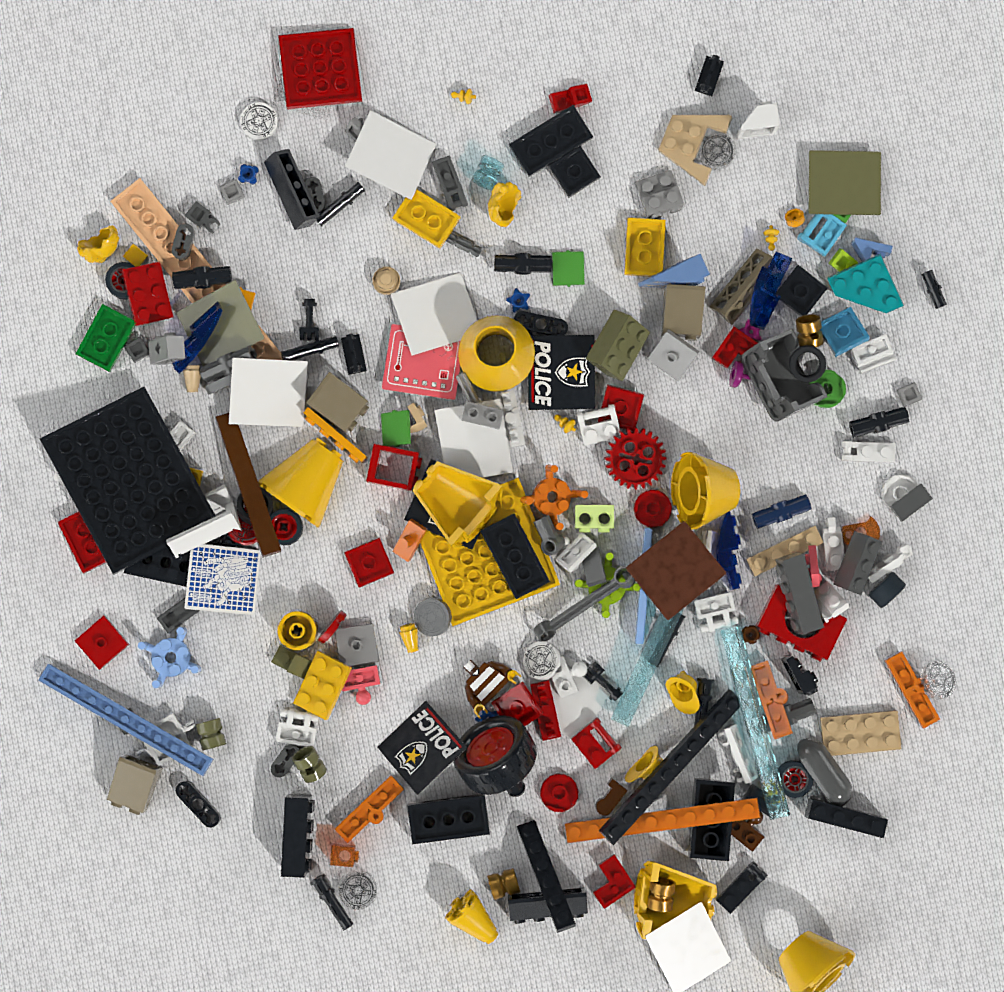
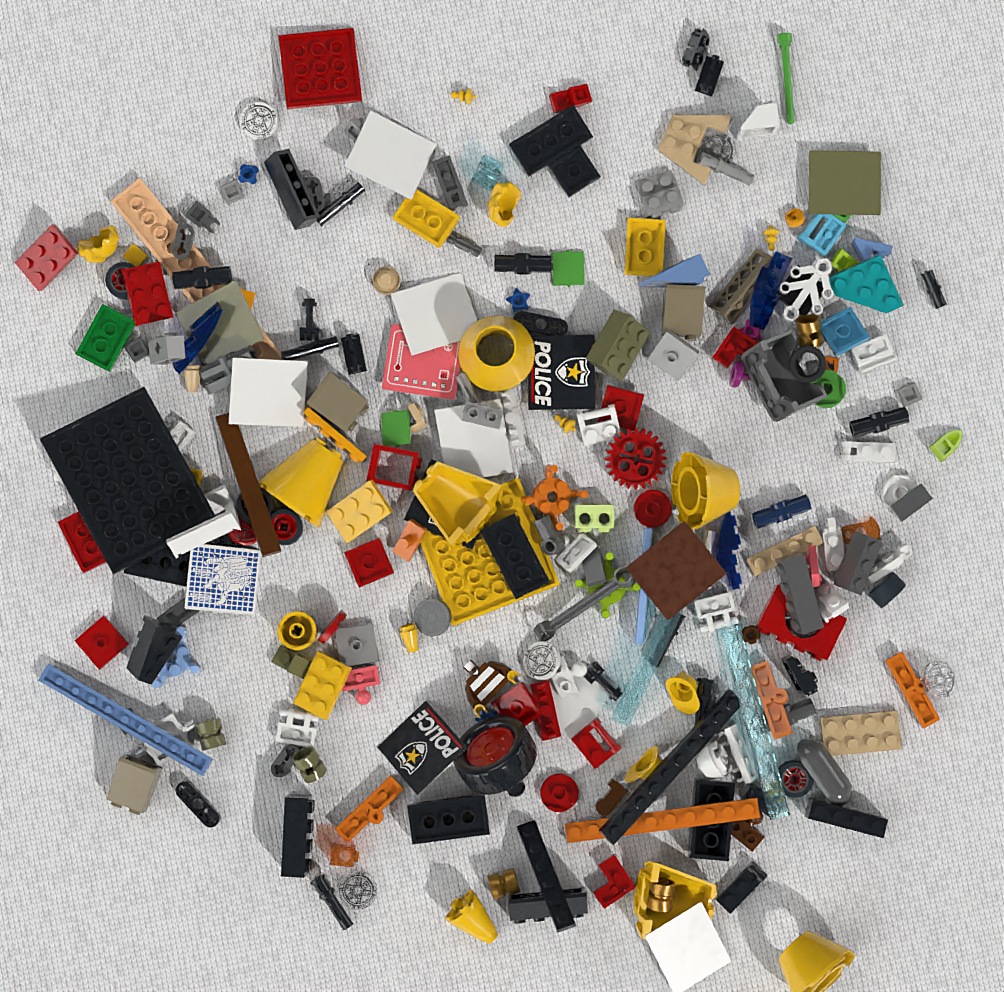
none -> plate [14,224,79,291]
none -> black wedge [126,615,183,685]
none -> yellow plate [326,480,393,543]
none -> black hinge [682,28,710,71]
none -> white cone [697,741,733,779]
none -> light grey pin [698,152,754,186]
none -> bright green piece [777,33,794,125]
none -> white plant [779,258,834,322]
none -> orange sticker [825,356,839,373]
none -> lime plate [929,430,963,462]

